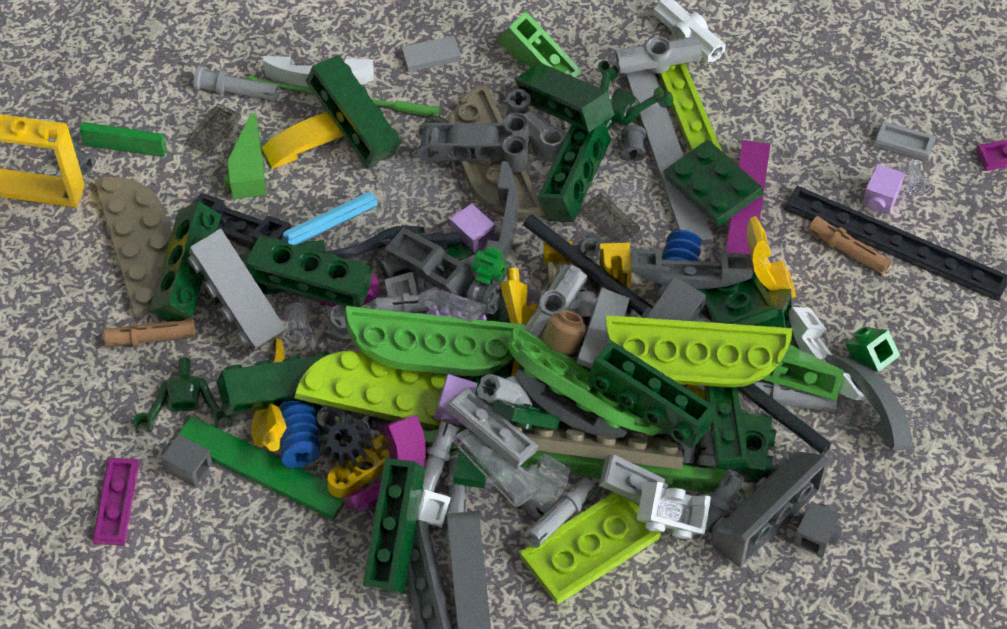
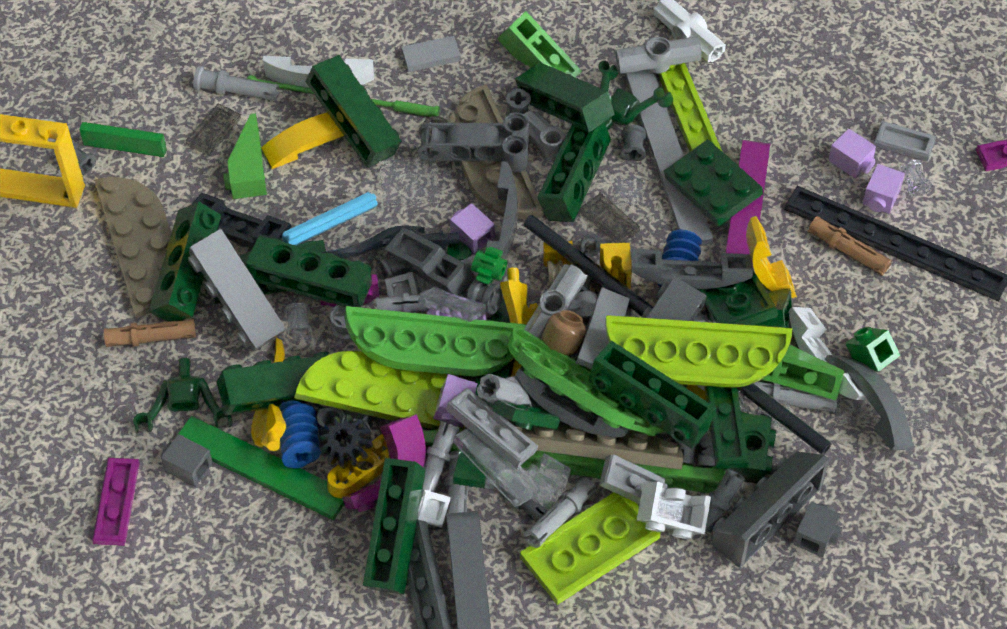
none -> lavender brick [828,129,876,179]

